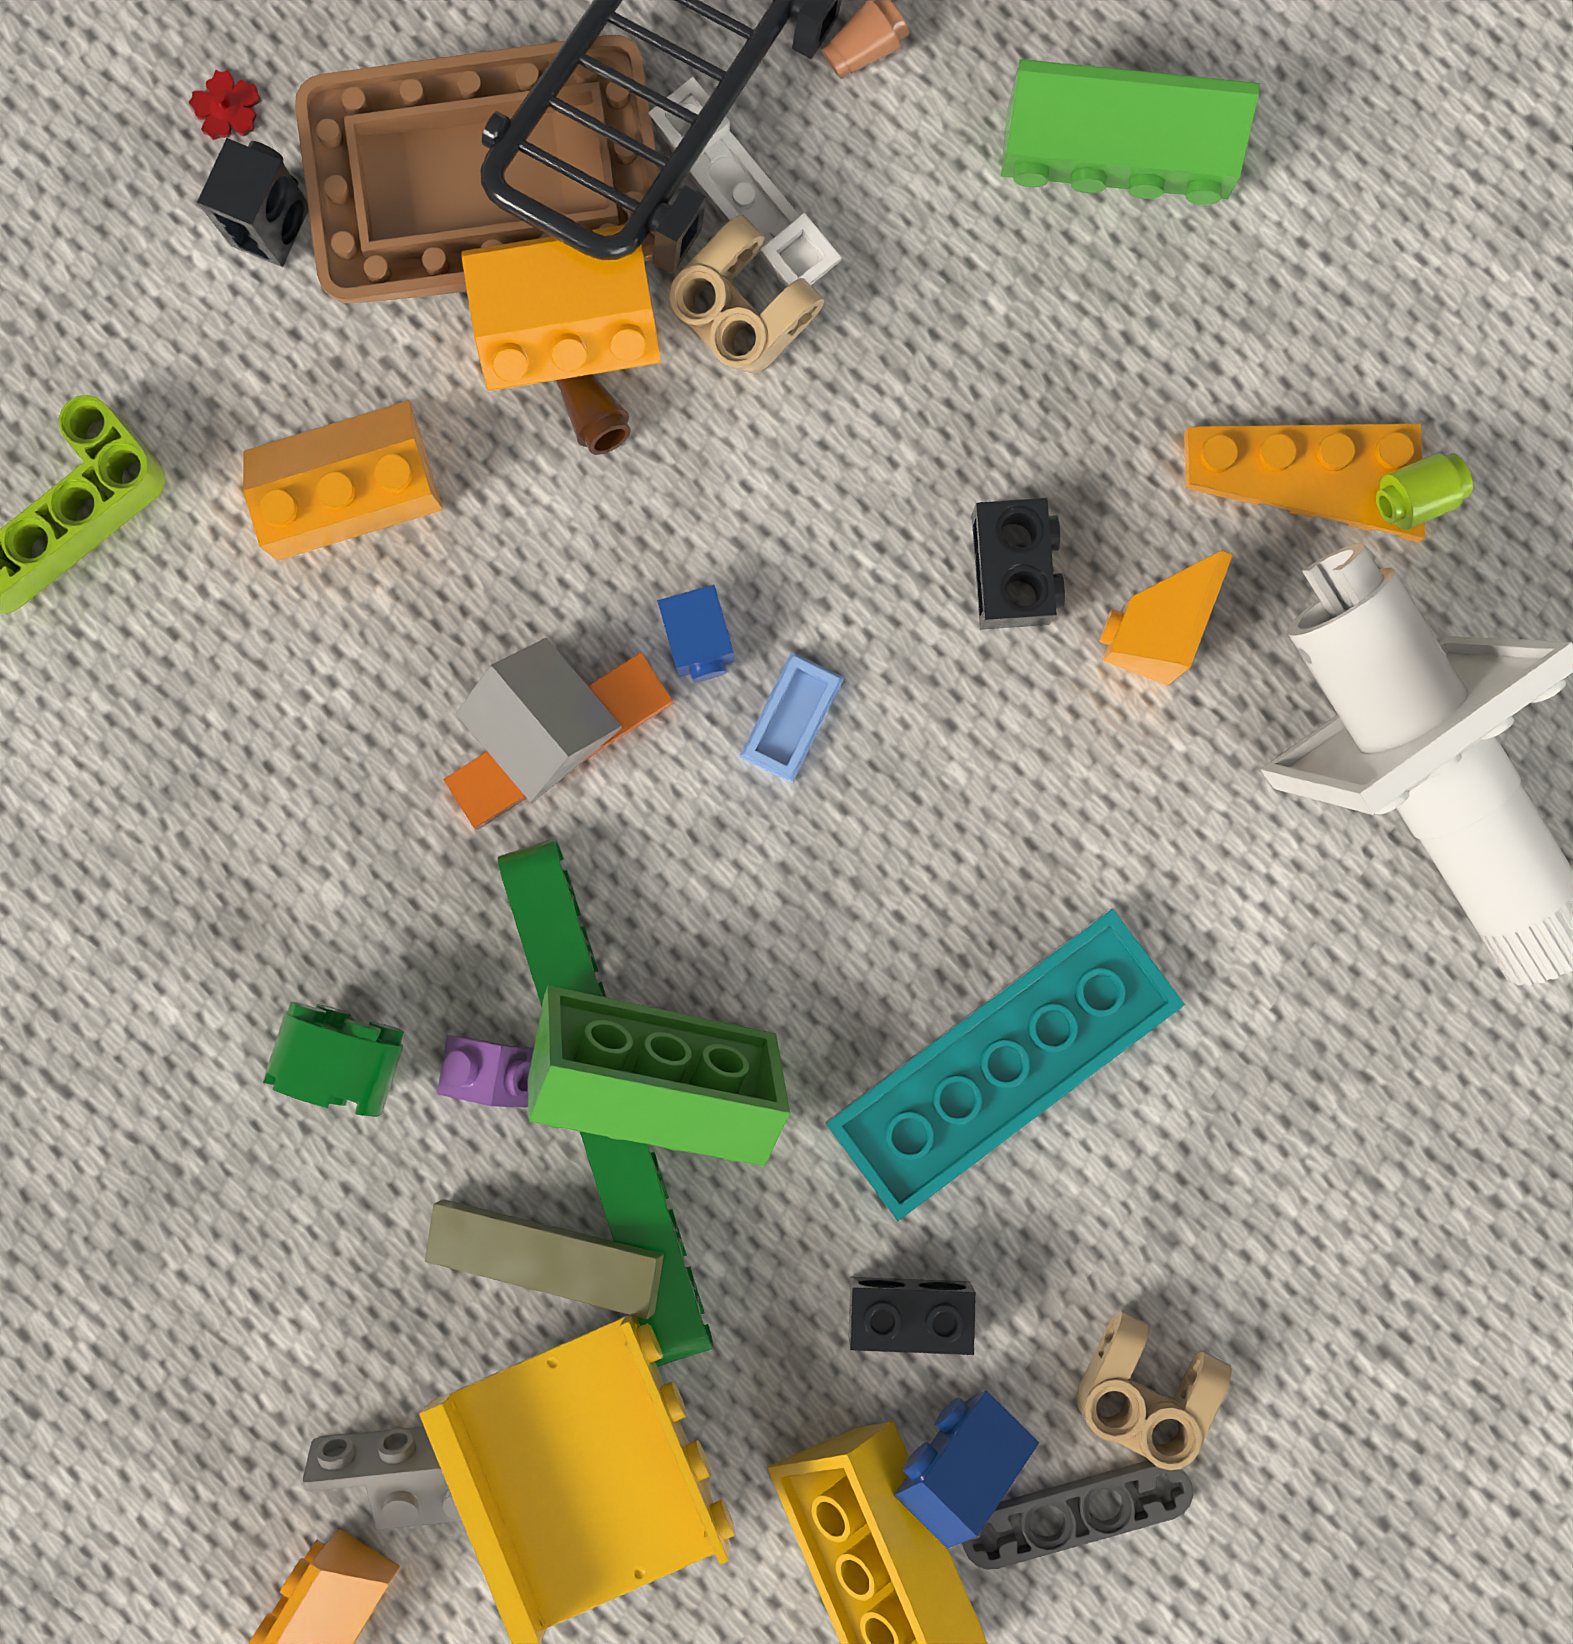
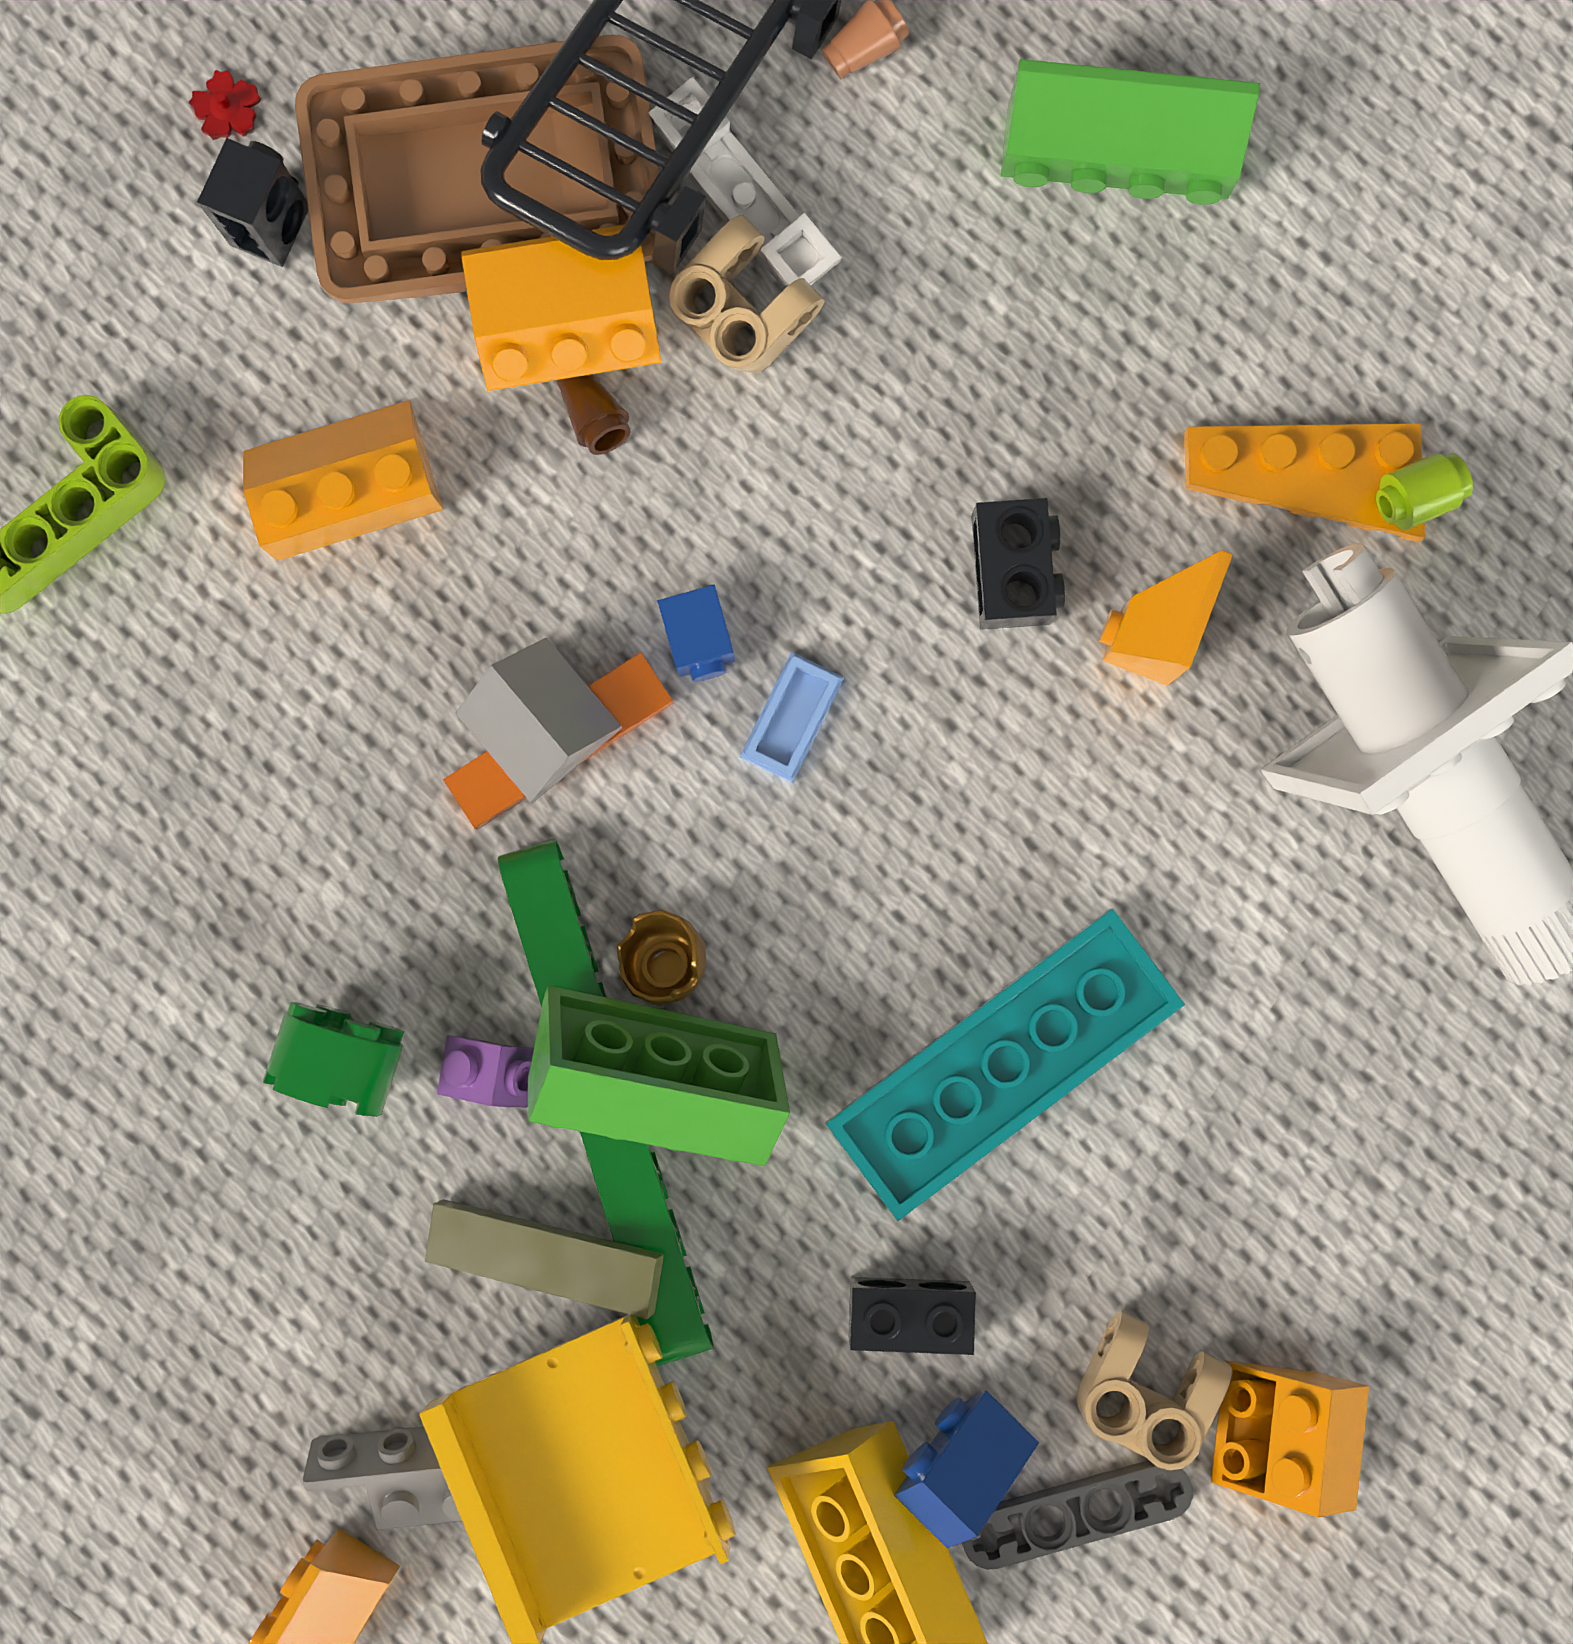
none -> pearl gold hair [617,909,706,1006]
none -> light orange slope [1211,1360,1369,1518]

